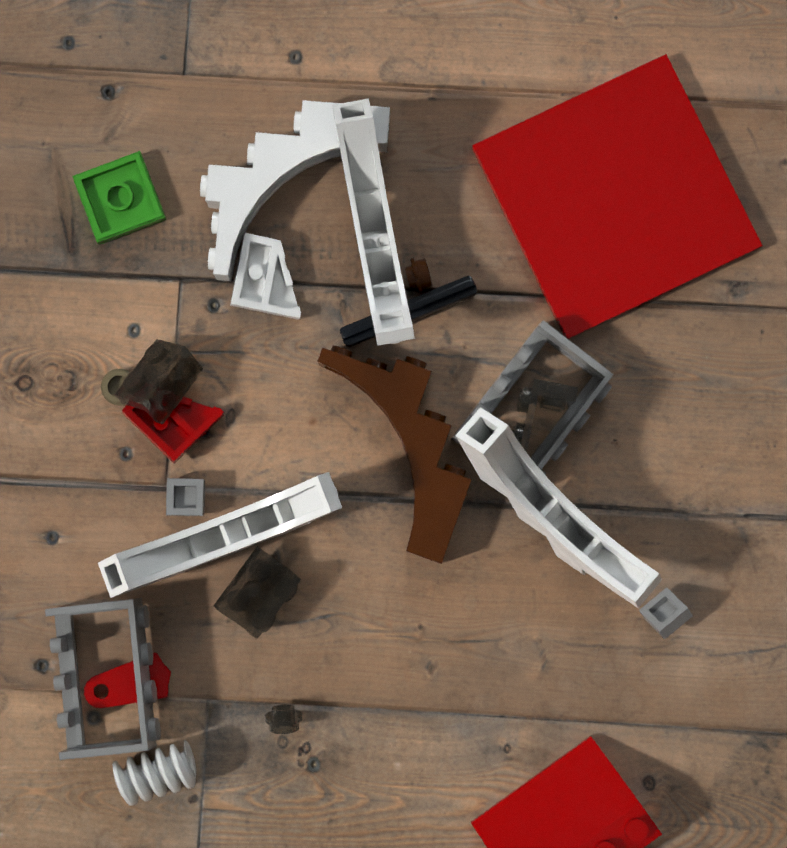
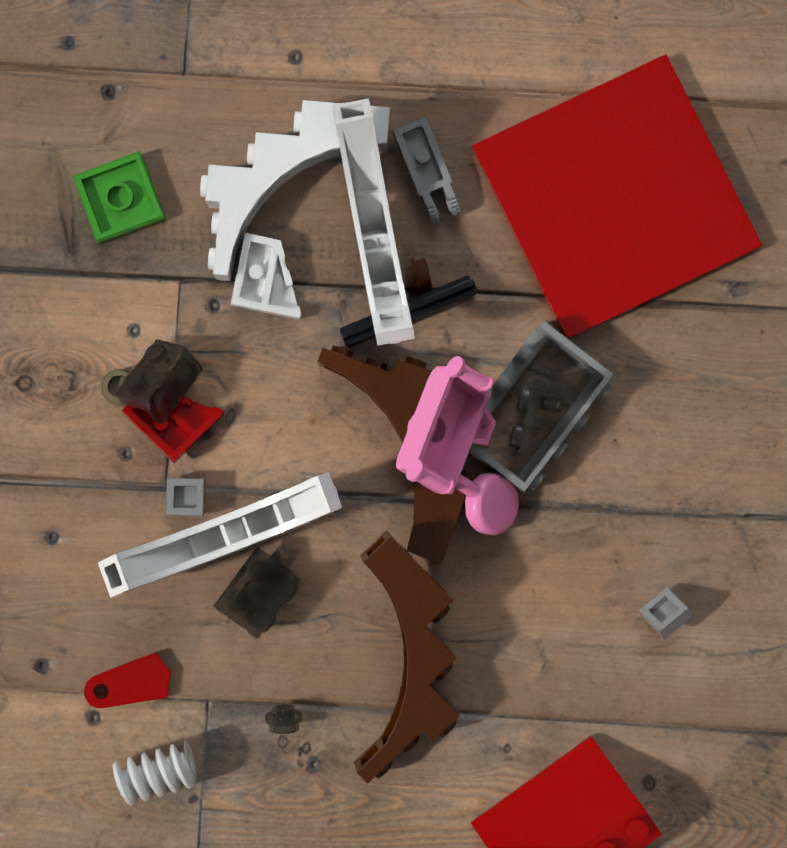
light grey window [45,598,161,760] -> none
white arch [455,407,662,608] -> none
none -> reddish brown arch [354,530,460,784]
none -> light grey hinge [393,117,461,224]
none -> bright pink piece [396,356,519,535]

